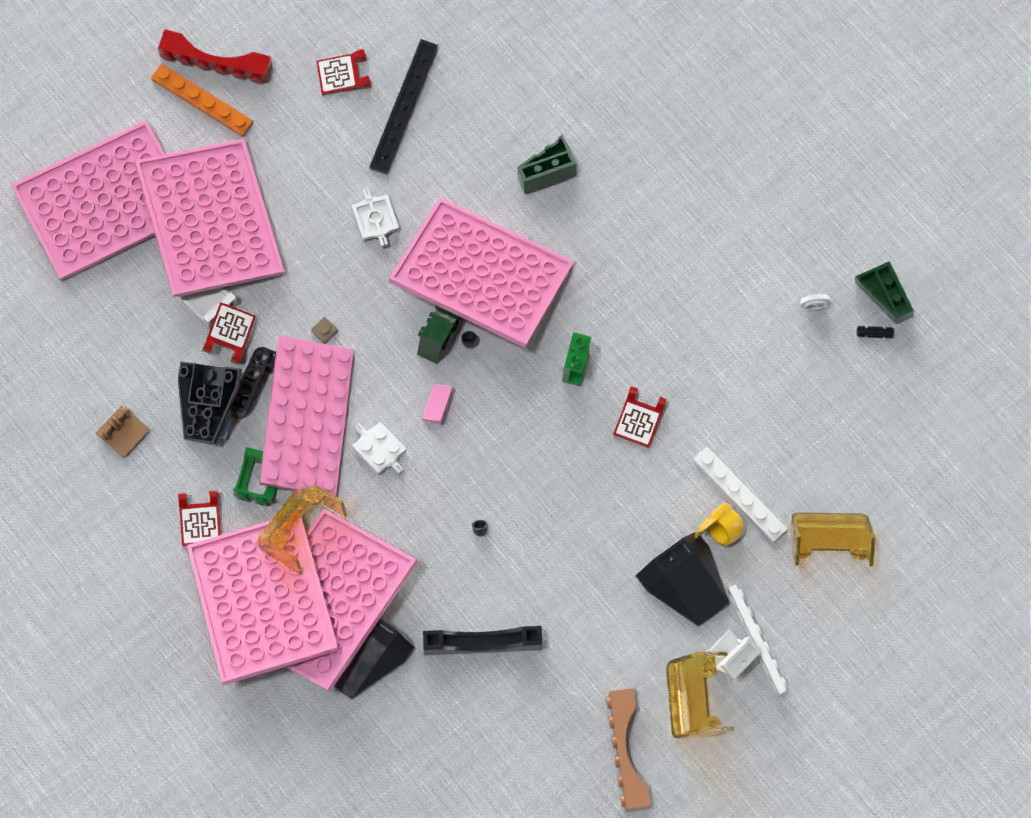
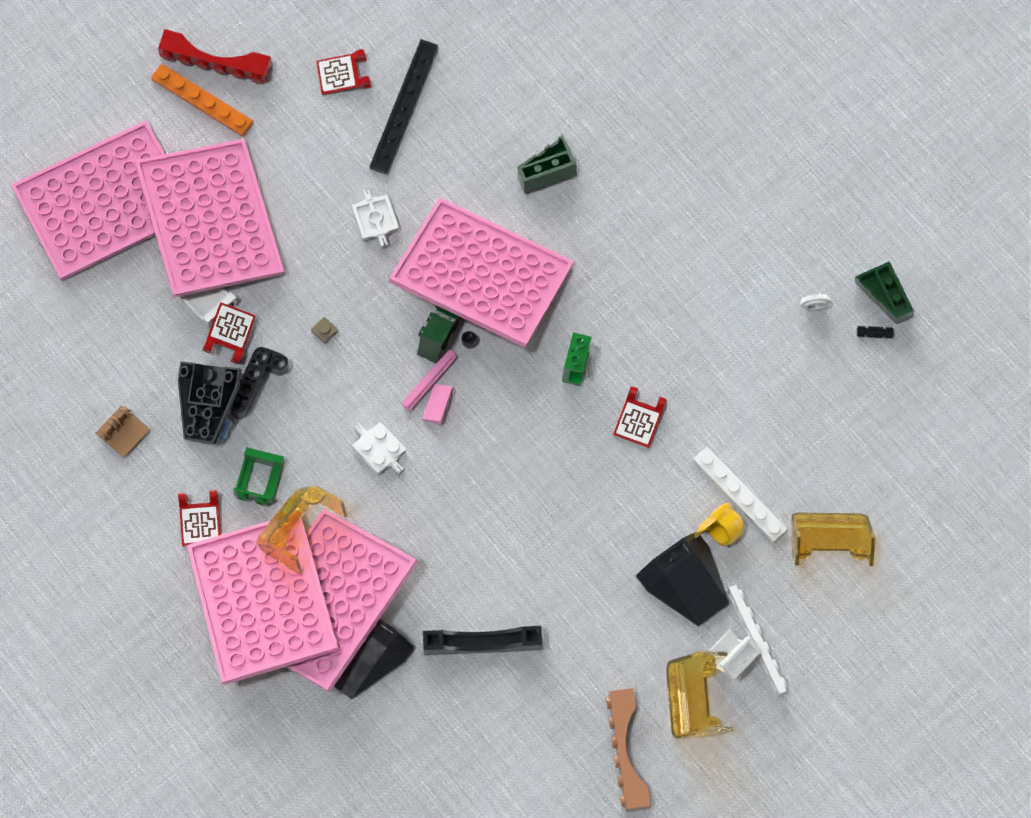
bright pink plate [259,335,354,498] -> none
black hinge [472,520,488,537] -> none
none -> bright pink axle [402,350,457,410]

